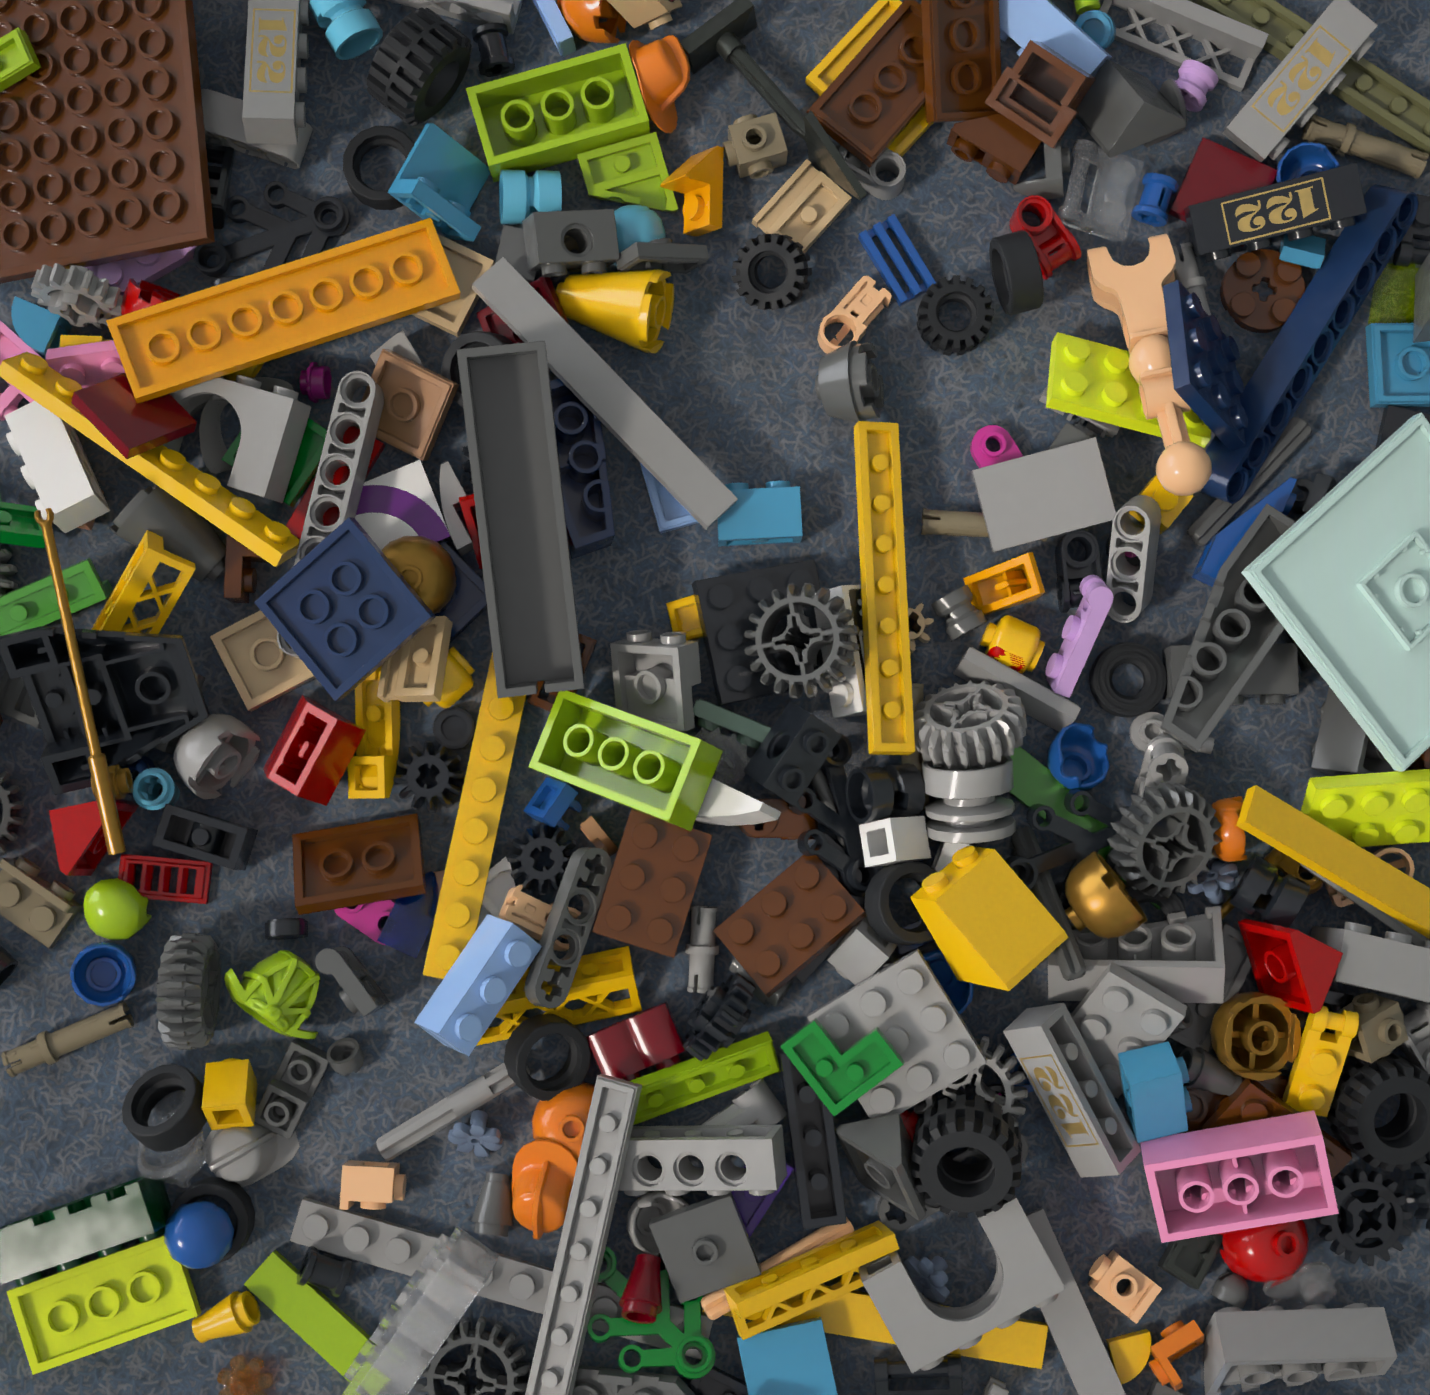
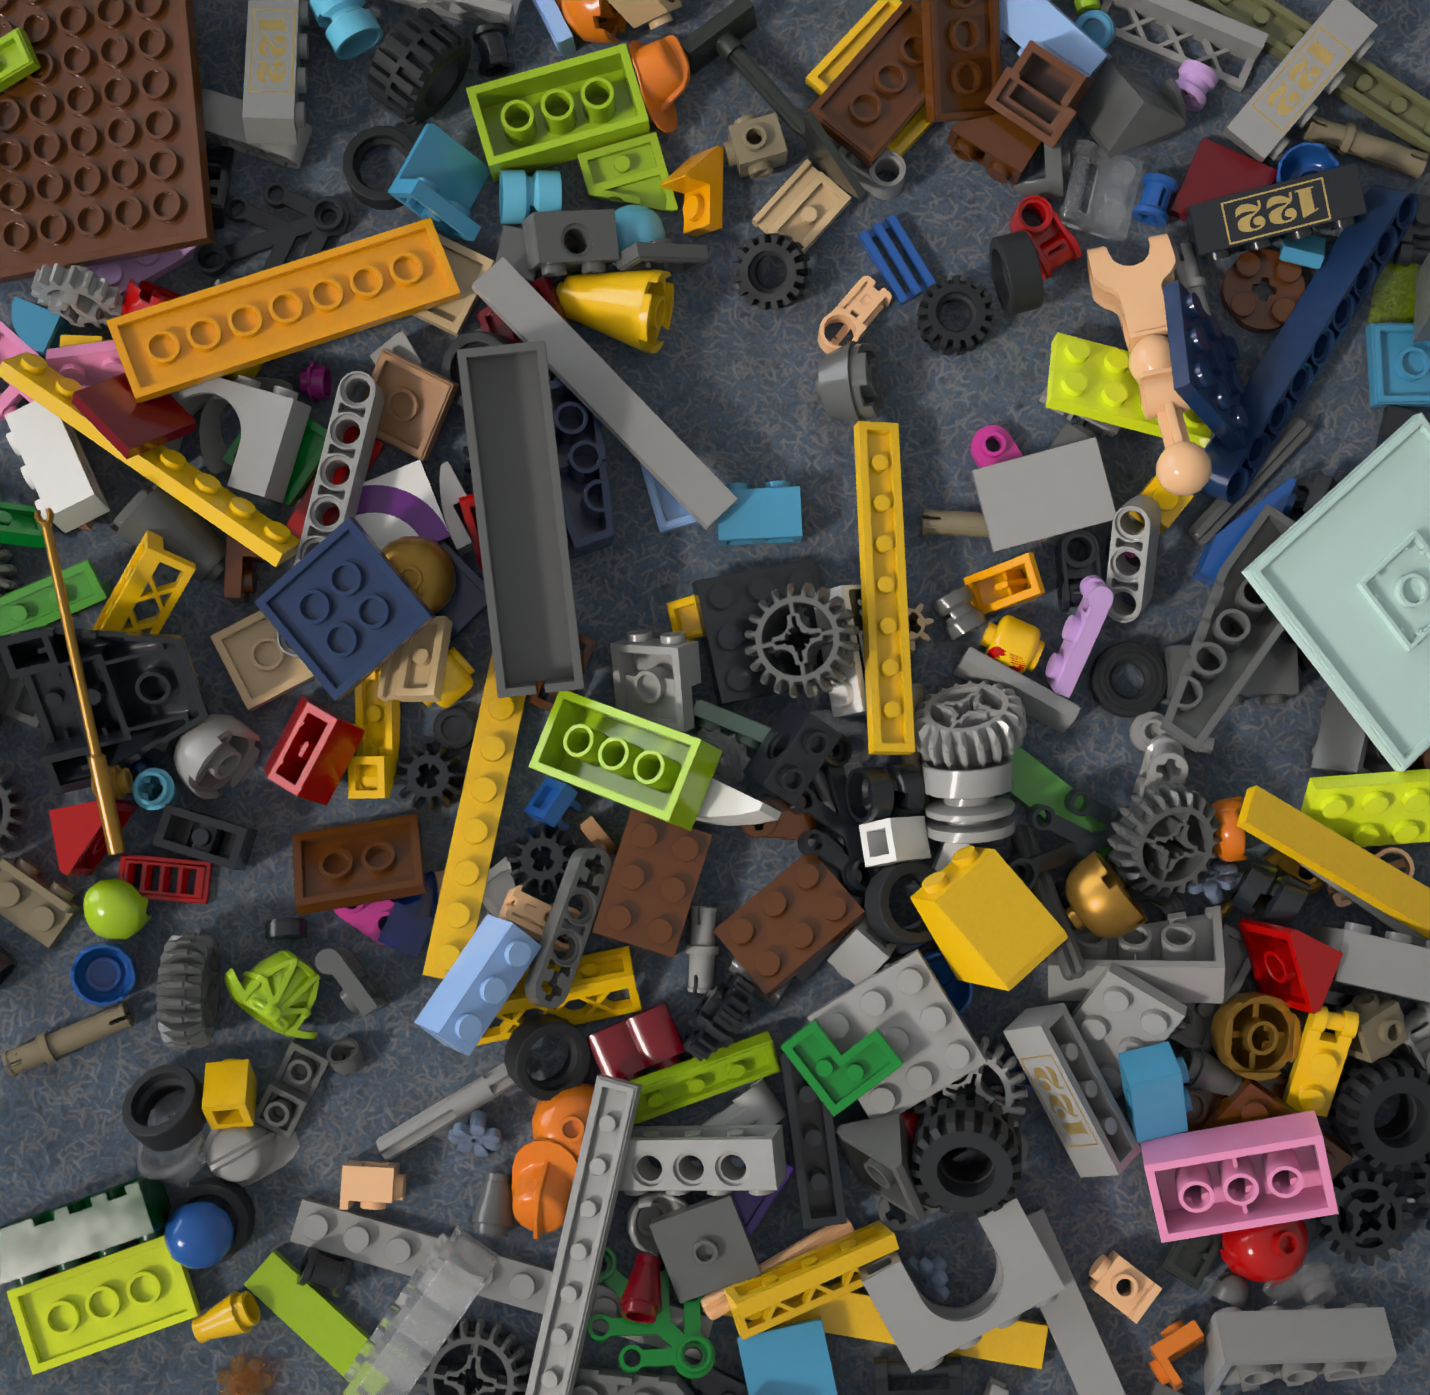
blue hair [1047,722,1110,791] -> none
yellow tile [1106,1329,1151,1385] -> none

